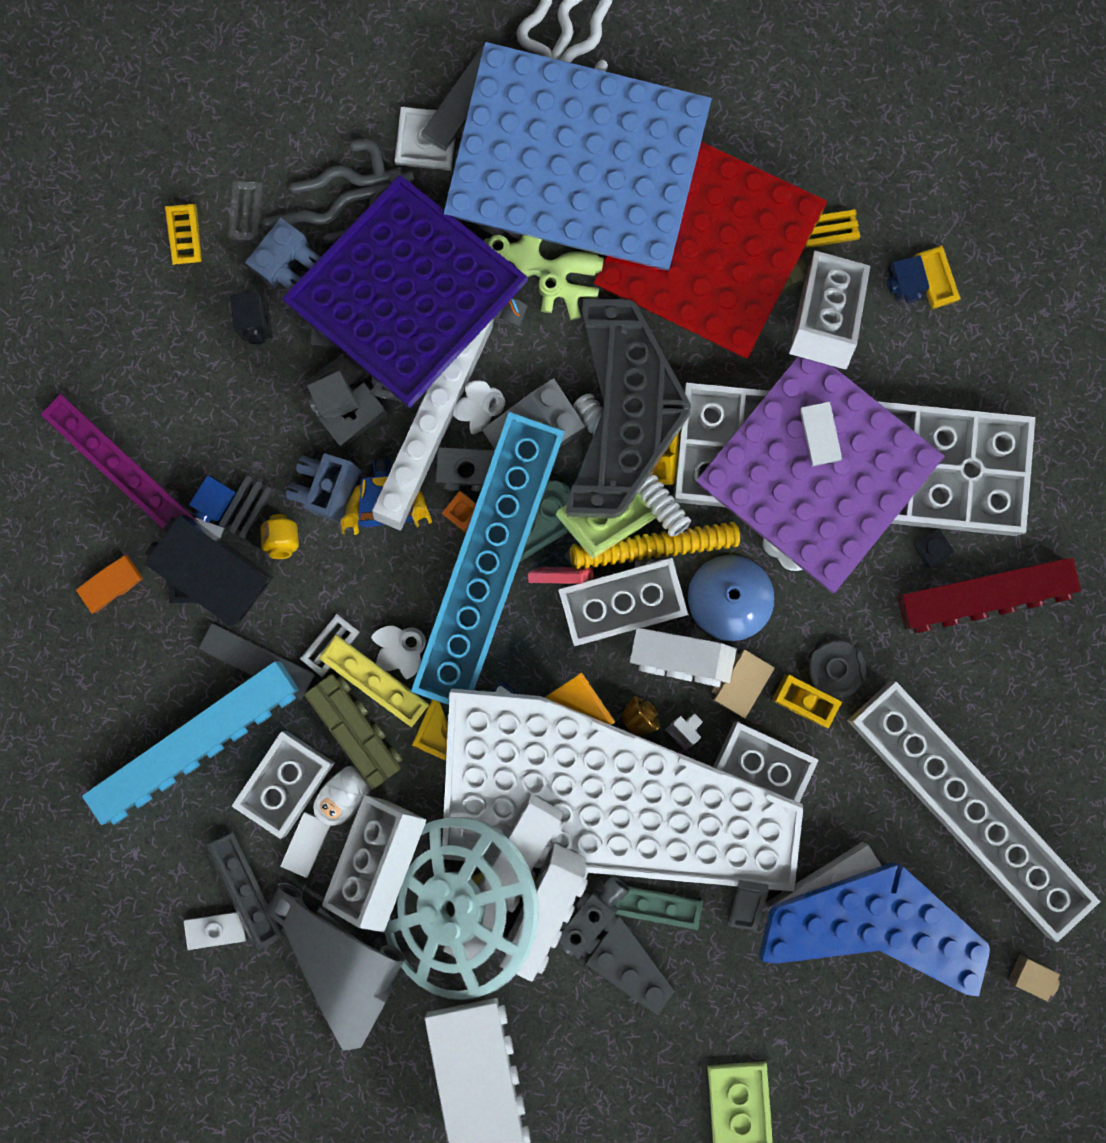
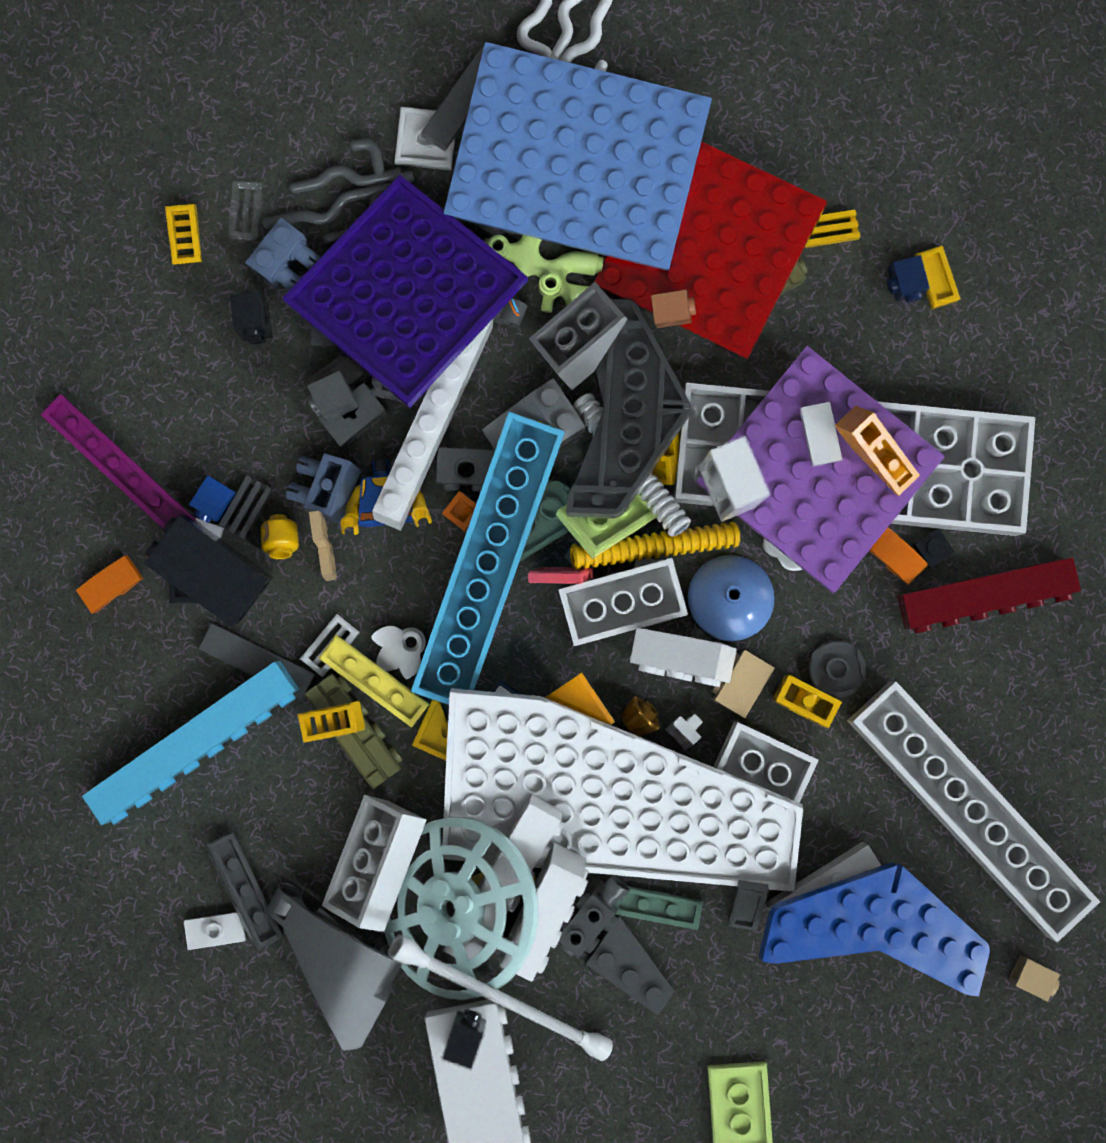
white brick [232,731,335,839] -> none
white tile [280,812,330,878] -> none
white piece [313,765,372,826] -> none
white plate [453,380,505,434] -> none
white brick [789,251,870,370] -> none
none -> yellow slope [297,701,365,743]
none -> tan tile [309,511,337,581]
none -> white hose [388,935,613,1061]
none -> black brick [442,1009,487,1070]
none -> light grey slope [529,282,627,390]
none -> nougat brick [651,290,696,328]
none -> white brick [698,436,770,522]
none -> light orange slope [834,405,920,496]
none -> orange slope [869,527,928,586]

